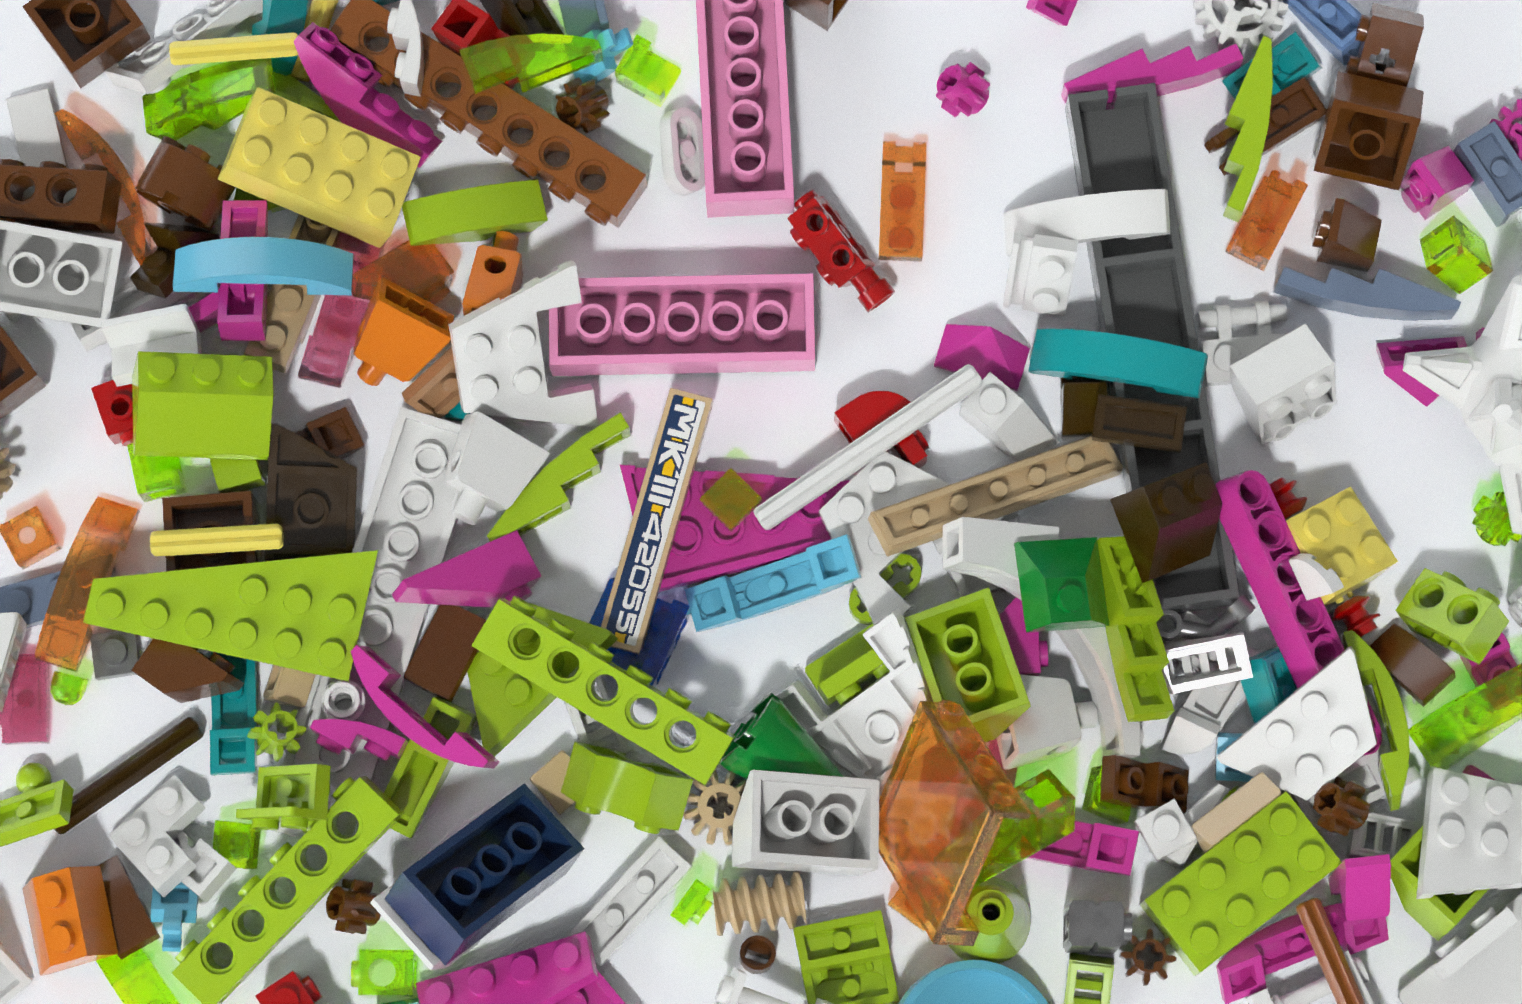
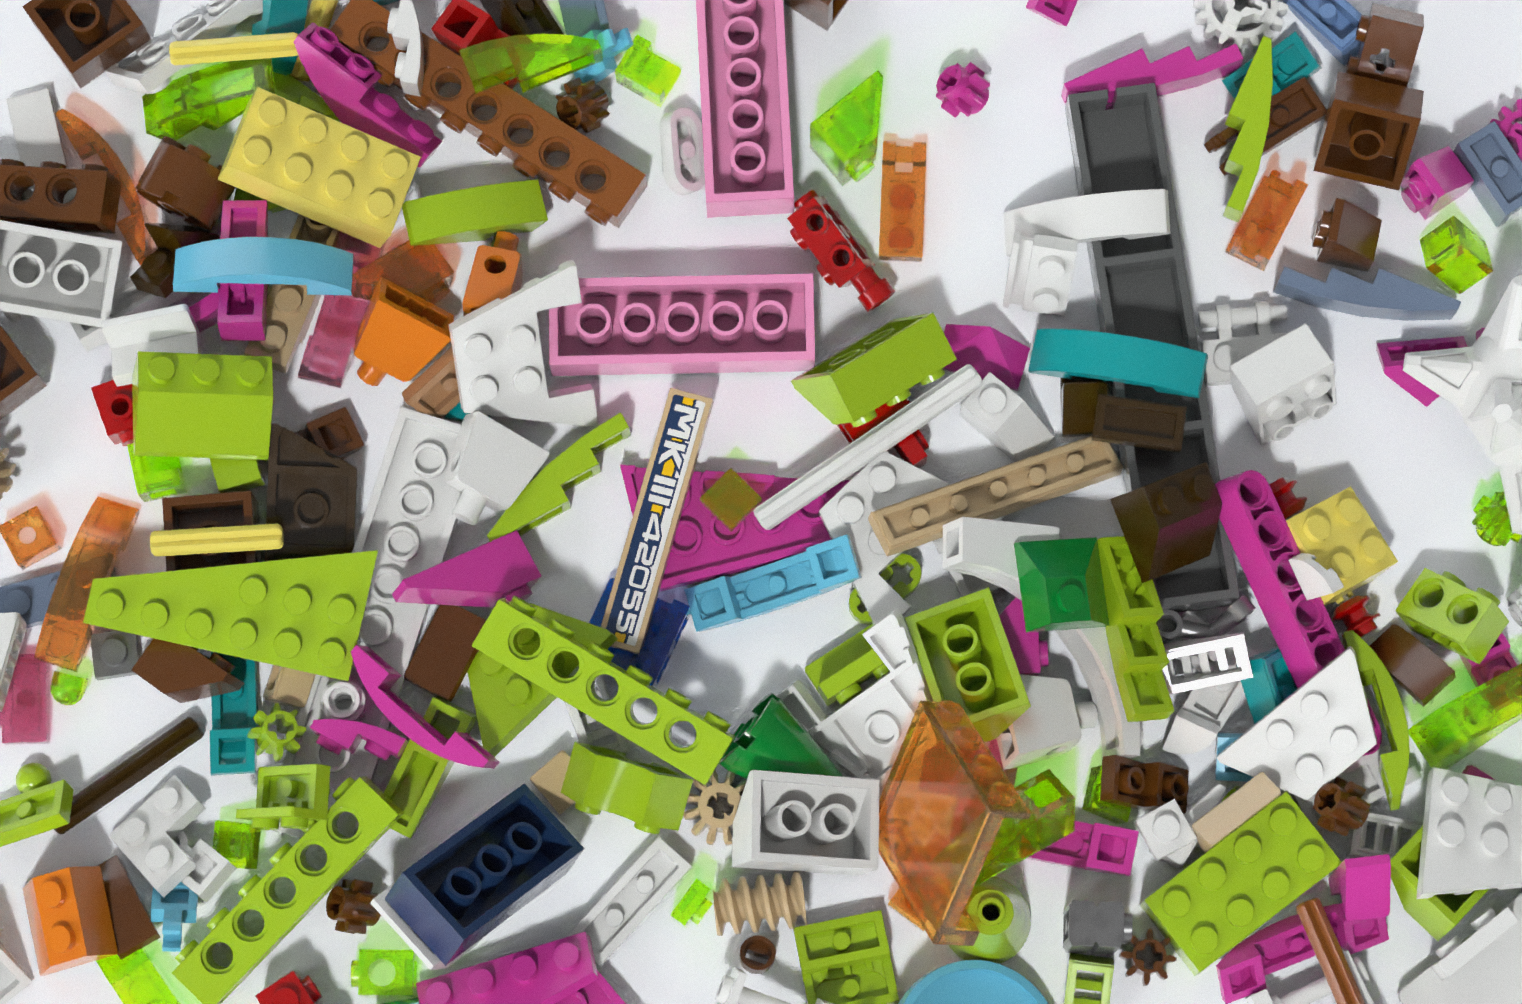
none -> lime slope [791,312,957,427]
none -> clear neon green slope [809,70,883,186]

